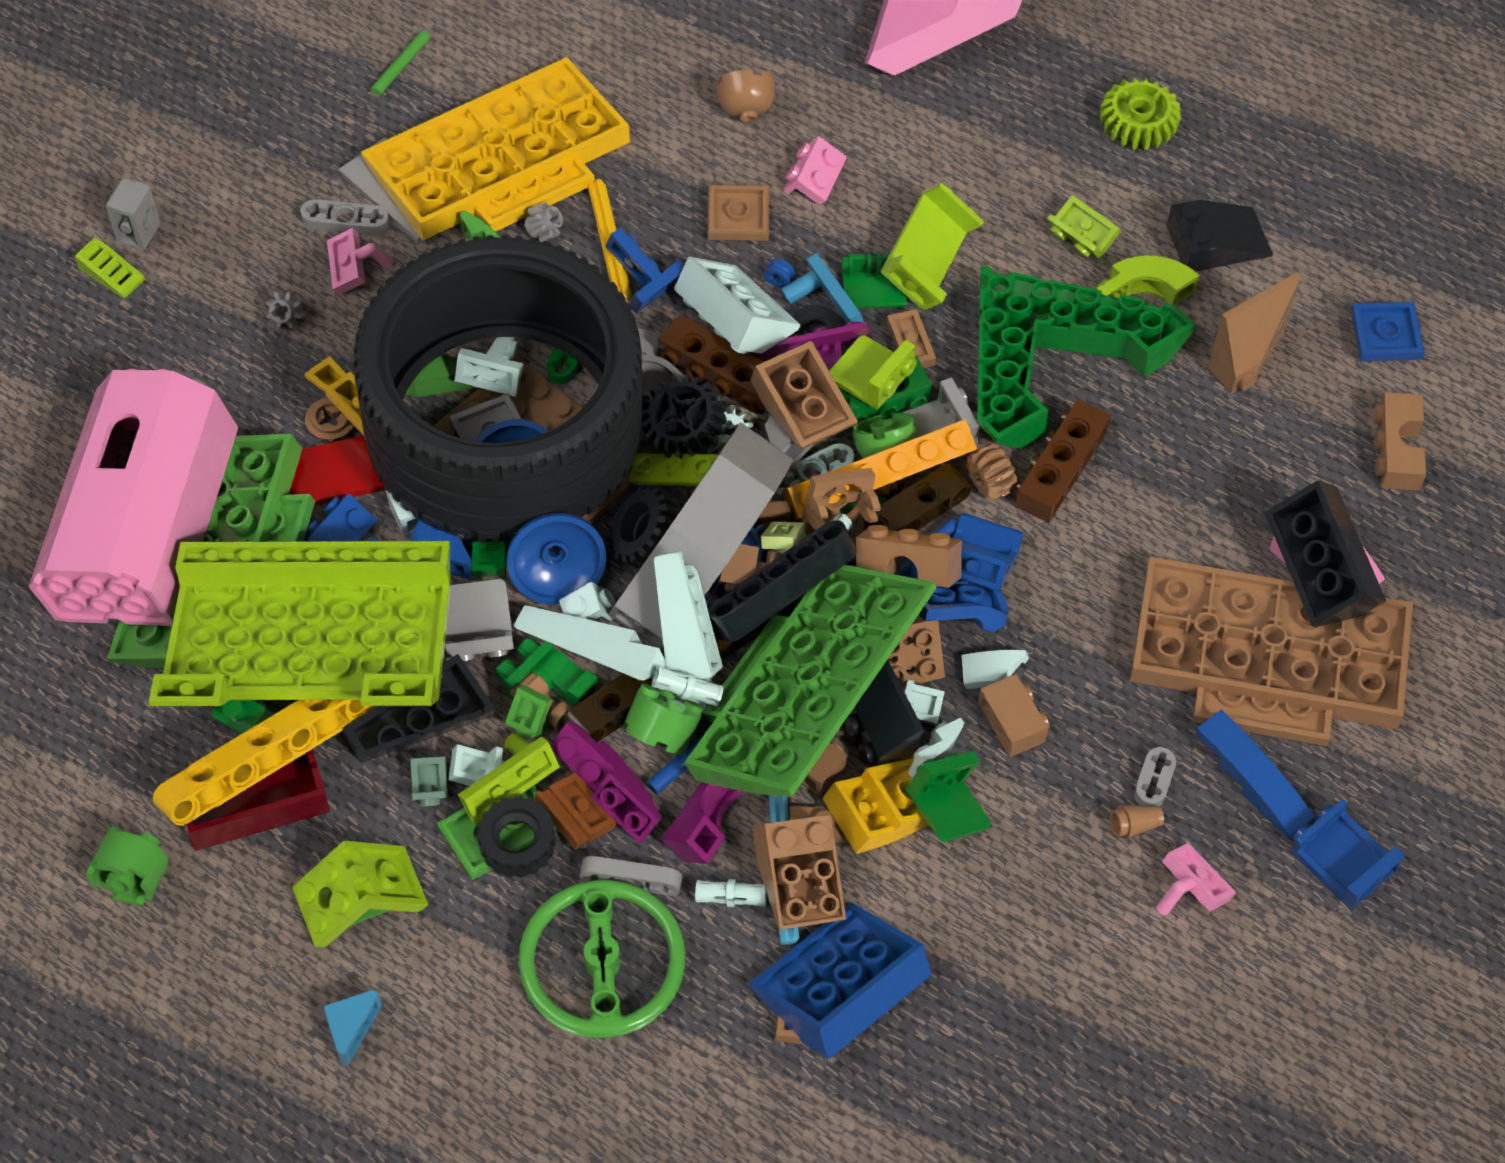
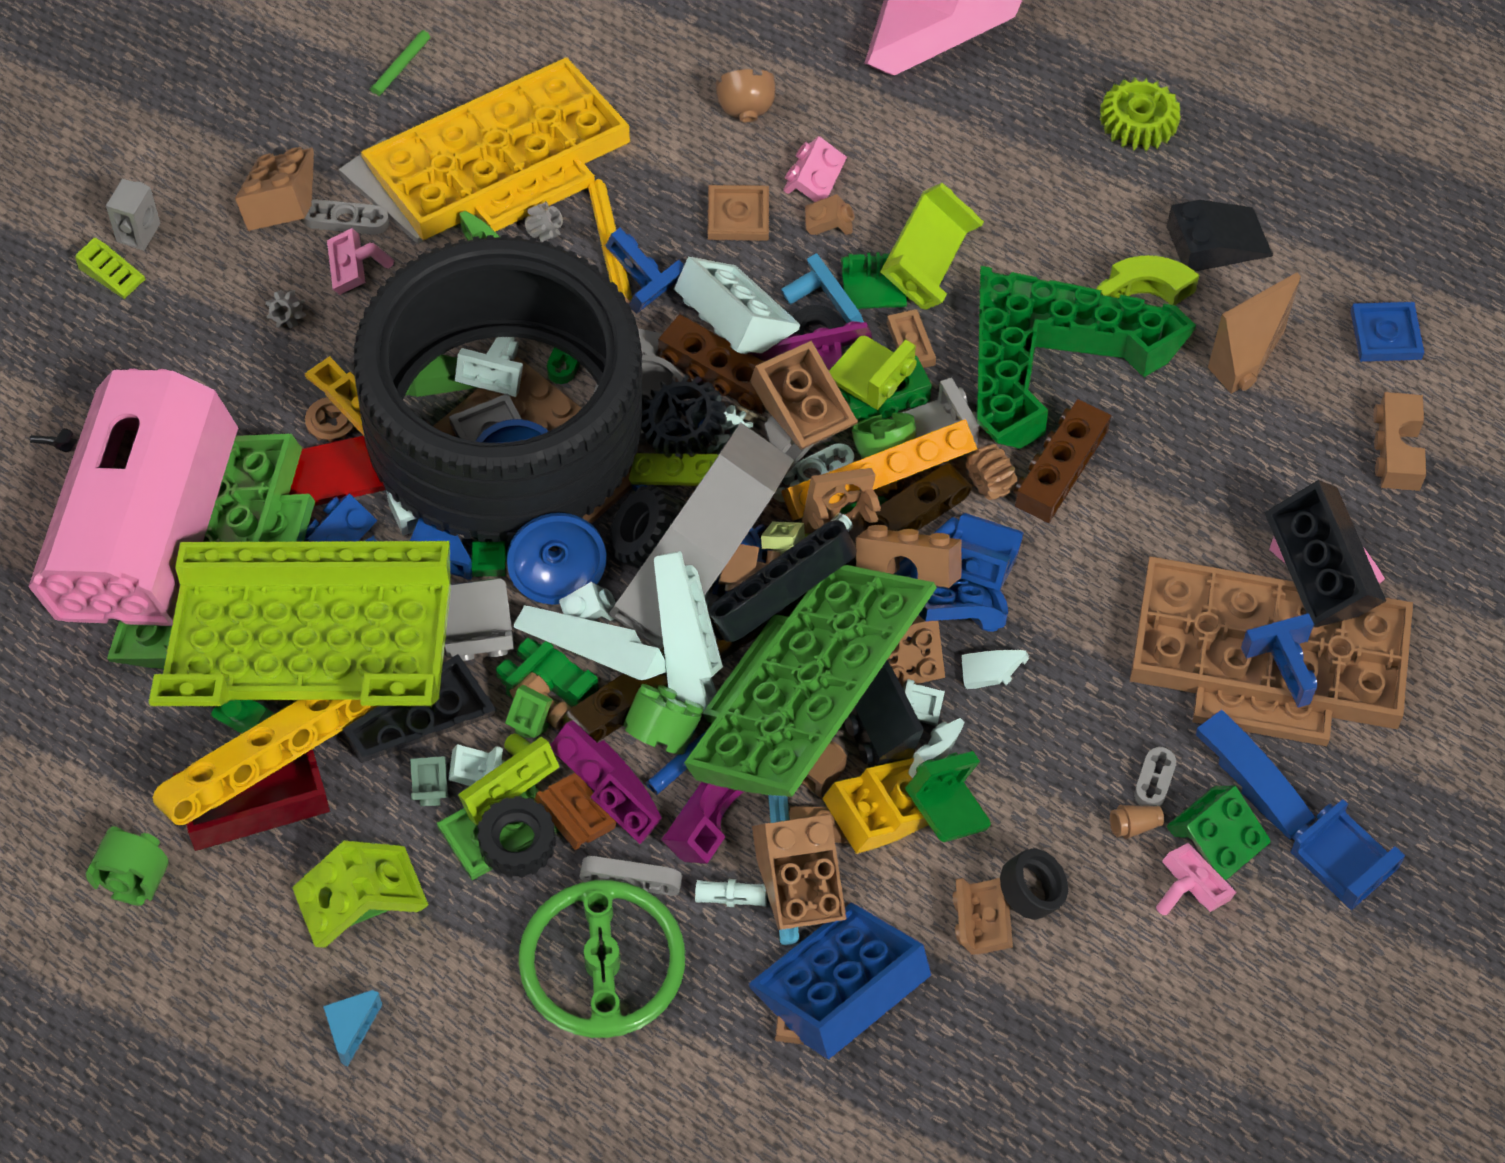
light aqua pin [651,666,723,707] -> none
medium nougat plate [757,500,791,530] -> none
blue bush [763,259,795,288] -> none
medium nougat brick [978,674,1050,757] -> none
lime bracket [1047,195,1121,259] -> none
none -> black hand [30,428,77,452]
none -> medium nougat slope [235,147,314,231]
none -> medium nougat bracket [805,194,854,235]
none -> medium nougat bracket [953,878,1013,955]
none -> black tyre [1000,848,1069,920]
none -> green bracket [1166,785,1270,881]
none -> blue bracket [1241,613,1317,708]

